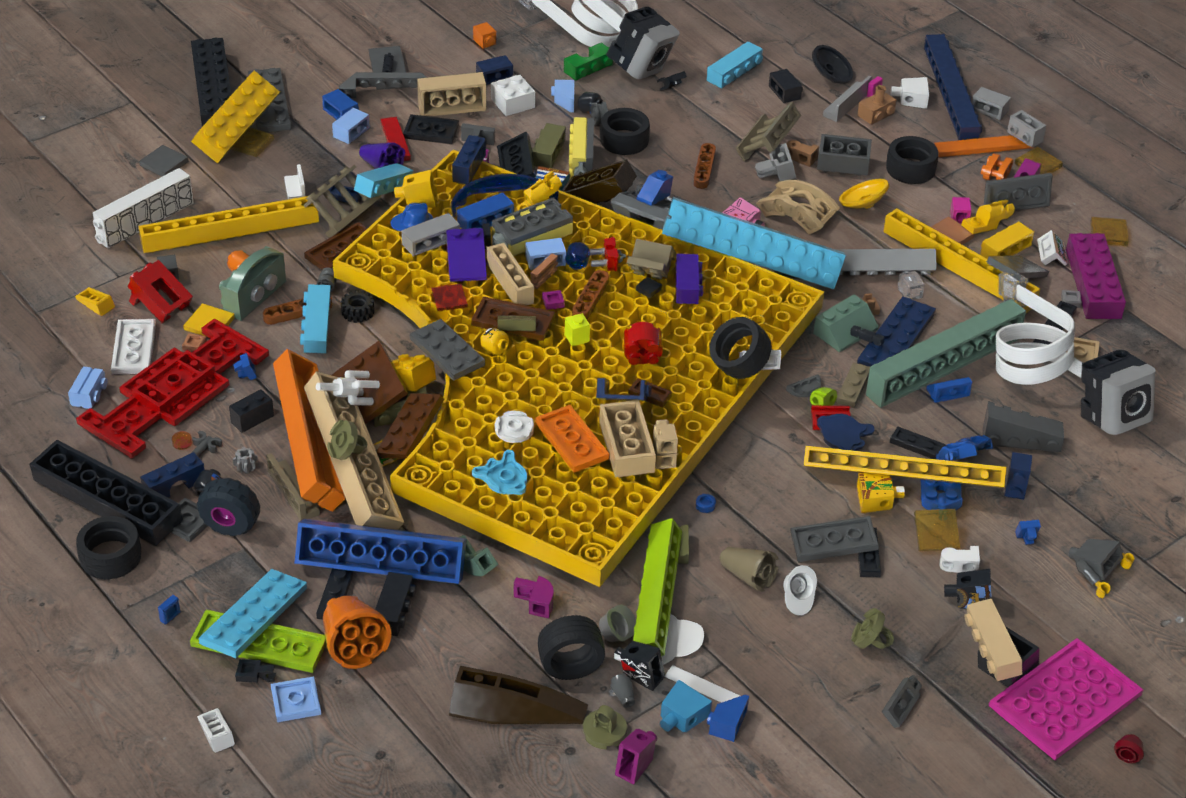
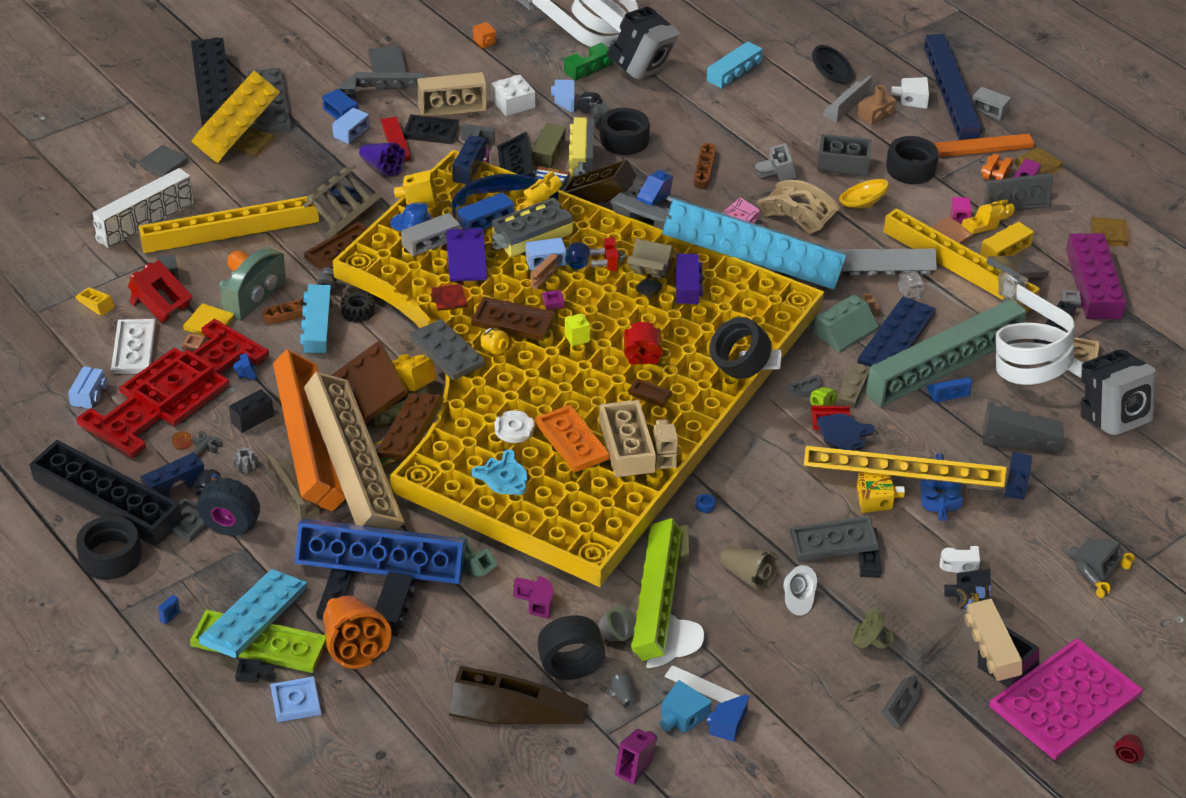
white slope [197,708,235,753] -> none
white panel [284,164,305,199] -> none
white plant [316,370,380,405] -> none
olive tile [327,420,368,460] -> none
medium azure brick [354,163,414,198] -> none
black axle [382,53,394,72] -> none
dark blue brick [476,55,513,85] -> none
black tile [482,223,491,249] -> none
tan brick [487,243,534,305] -> none
olive slope [498,316,536,331] -> none
dark orange beam [572,270,609,319] -> none
olive tile [583,705,627,749] -> none
dark blue panel [596,378,652,402] -> none
black torso [614,641,665,691] -> none
black plate [657,71,687,91] -> none
dark tan fence [736,102,801,161] -> none
black brick [769,69,803,103] -> none
medium nougat leg [786,140,819,167] -> none
black axle [850,325,885,346] -> none
dark pink tile [867,76,883,97] -> none
black tile [889,427,946,459] -> none
clear yellow tile [914,509,960,551] -> none
blue plate [939,435,993,461] -> none
light grey brick [1007,110,1047,147] -> none
blue tile [1015,520,1041,545] -> none
white panel [1037,230,1068,266] -> none

